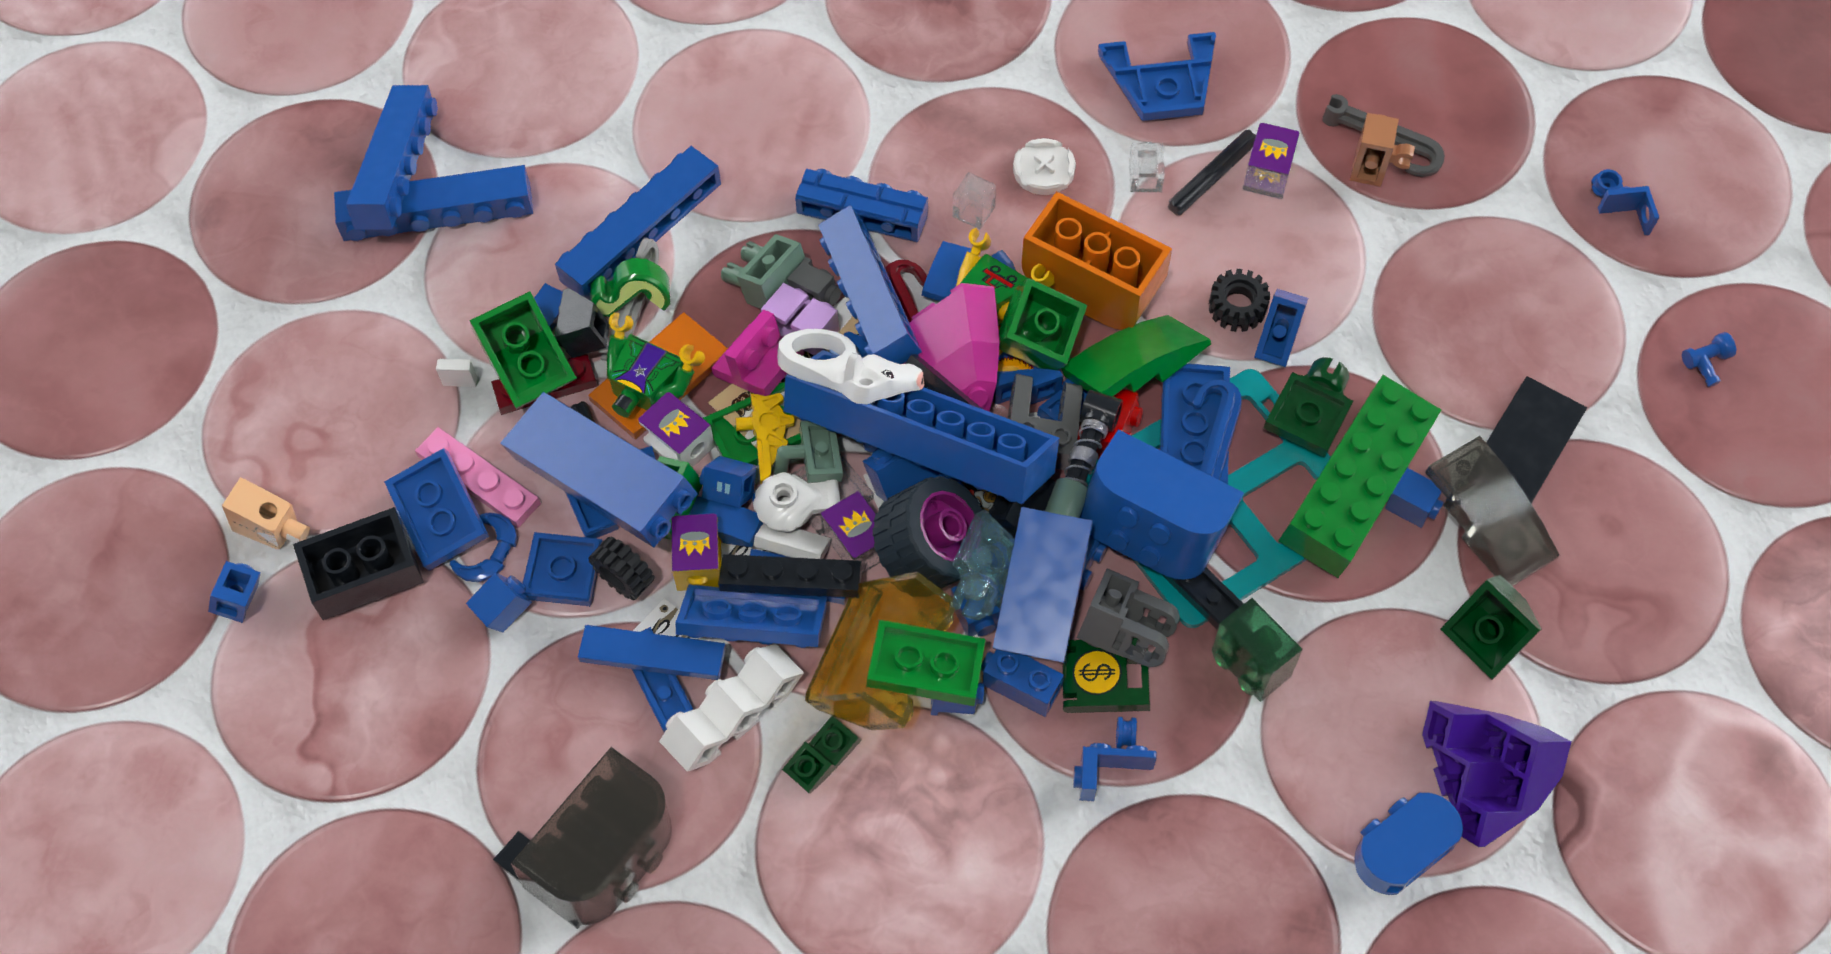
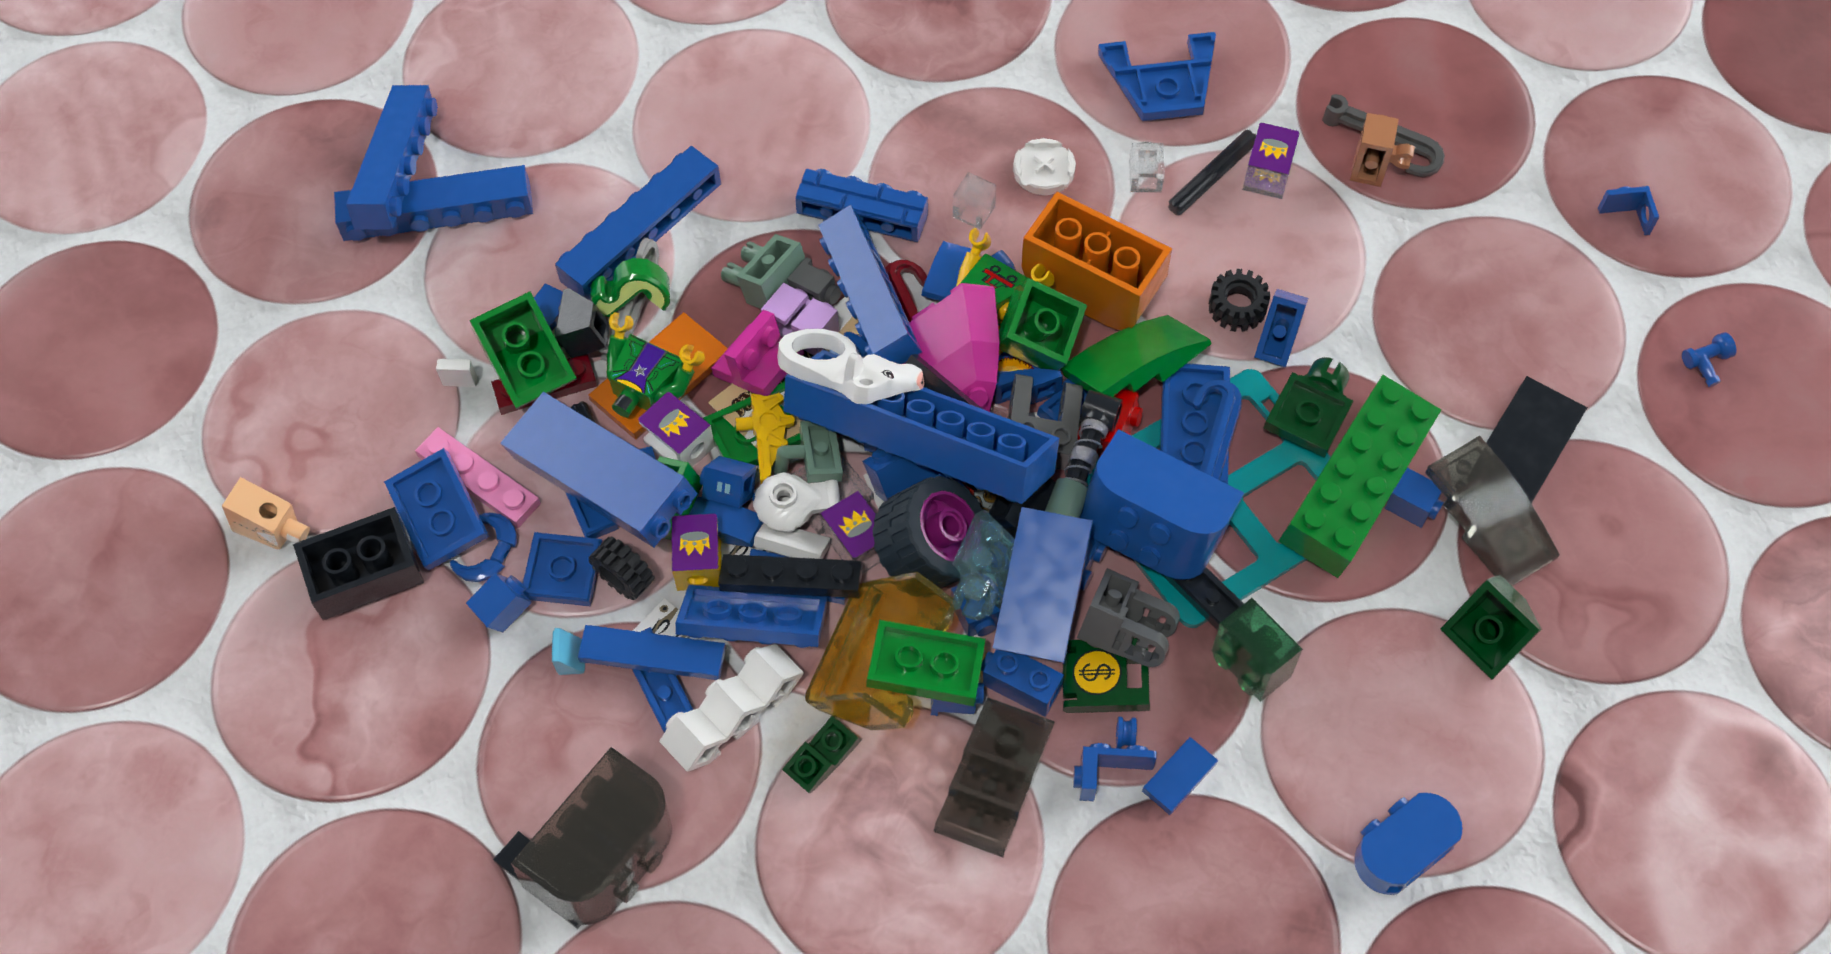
blue brick [208,561,261,623] -> none
dark purple brick [1422,701,1572,847] -> none
blue plate [1591,169,1623,198] -> none
none -> medium azure slope [552,628,585,675]
none -> clear smoke slope [934,697,1055,858]
none -> blue tile [1142,737,1218,815]

